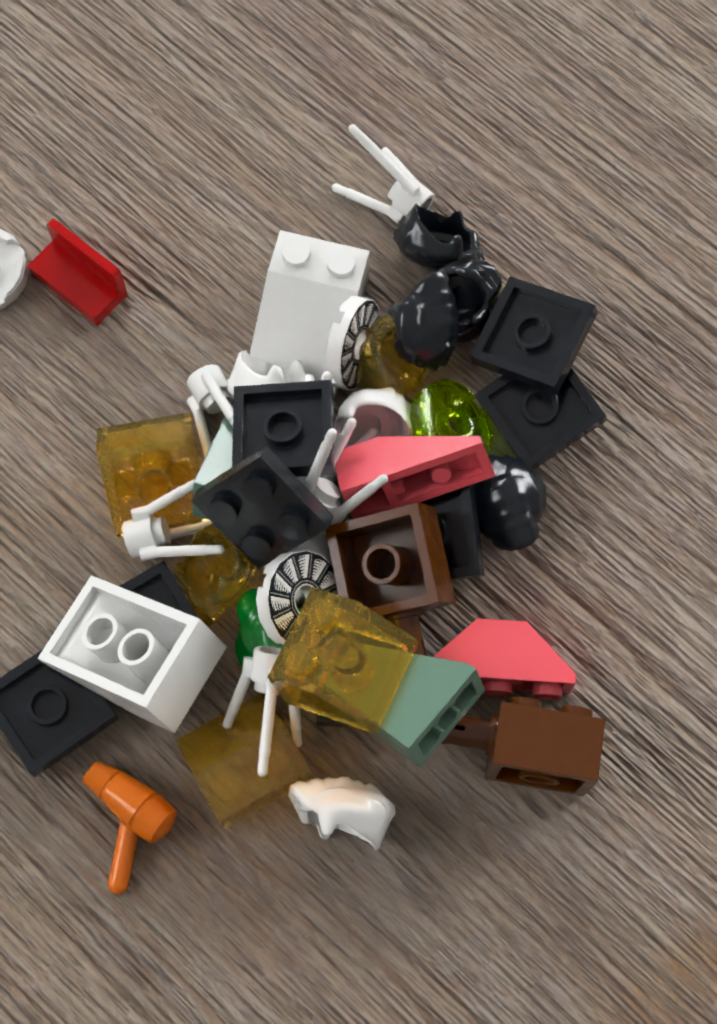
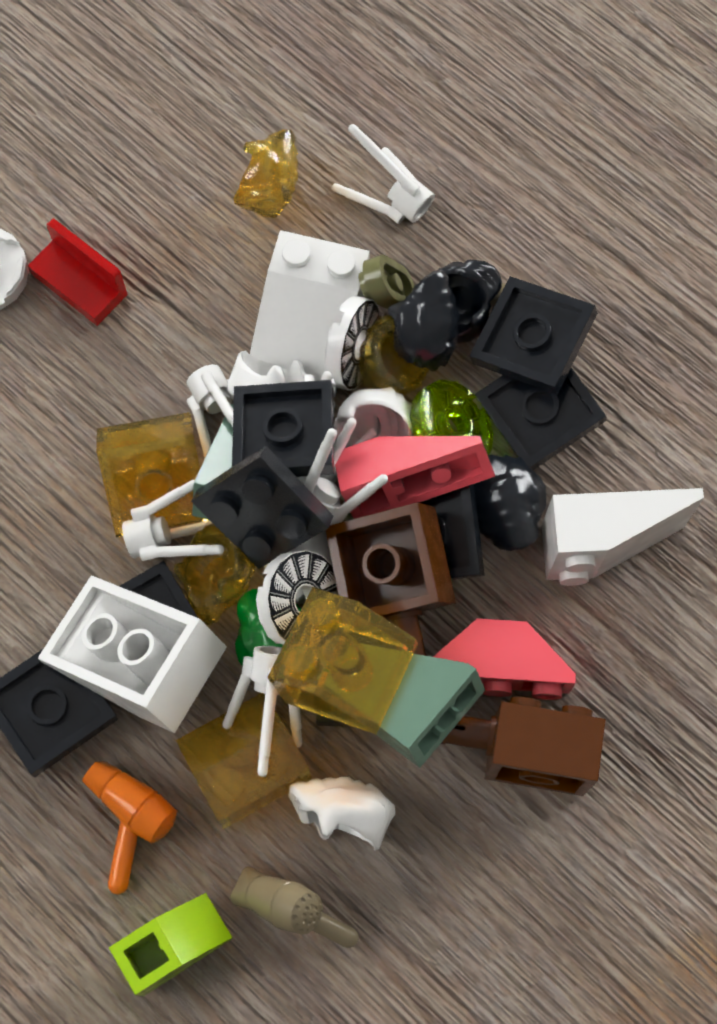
black hair [393,204,485,271] -> none
none -> lime slope [109,893,233,997]
none -> dark tan piece [230,866,359,948]
none -> clear yellow hair [233,129,298,218]
none -> olive plate [358,254,415,310]
none -> white slope [541,488,704,586]

